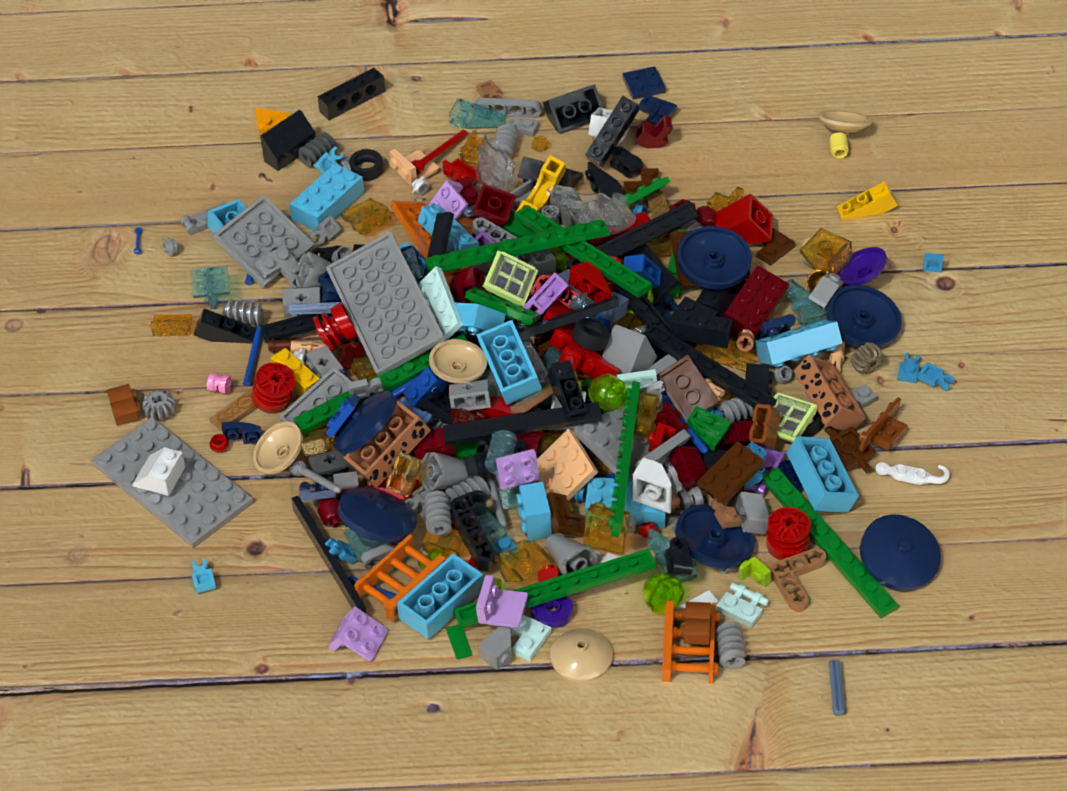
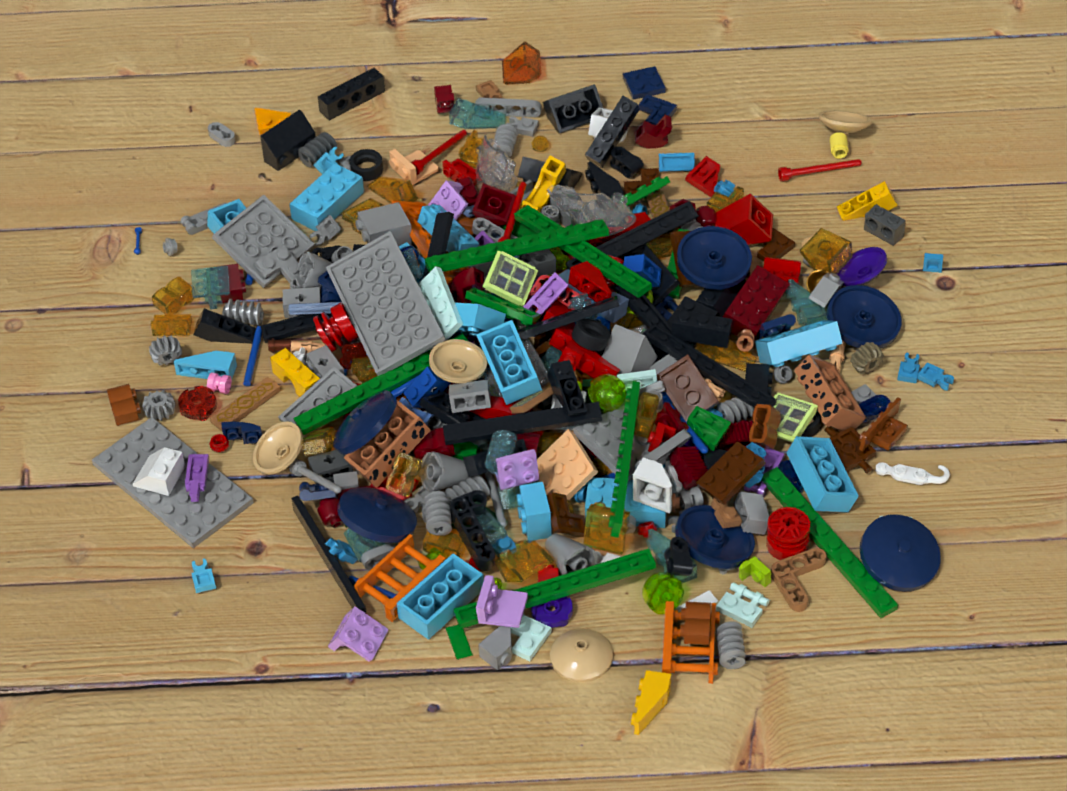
red wheel [251,362,295,413] -> none
blue plate [326,394,360,438] -> none
light grey plate [347,378,383,398] -> none
white plate [412,176,429,195] -> none
clear red plate [449,408,489,424] -> none
sand blue axle [829,660,845,716] -> none
none -> light grey gear [149,335,182,366]
none -> clear yellow brick [152,277,196,317]
none -> medium azure slope [174,351,237,379]
none -> clear red plate [178,386,217,421]
none -> medium lavender hinge [185,454,209,502]
none -> light grey beam [208,122,236,147]
none -> dark red brick [216,263,246,304]
none -> light grey slope [355,202,412,247]
none -> clear yellow slope [367,177,418,203]
none -> dark red brick [434,85,455,114]
none -> red piece [498,181,527,242]
none -> clear orange slope [502,41,542,85]
none -> yellow slope [631,670,671,735]
none -> dark azure plate [659,153,695,172]
none -> red wing [685,156,721,198]
none -> dark azure gear [714,180,736,202]
none -> red bracket [763,257,801,287]
none -> red piece [778,159,862,182]
none -> clear blue plate [858,395,890,422]
none -> dark grey brick [864,204,906,246]

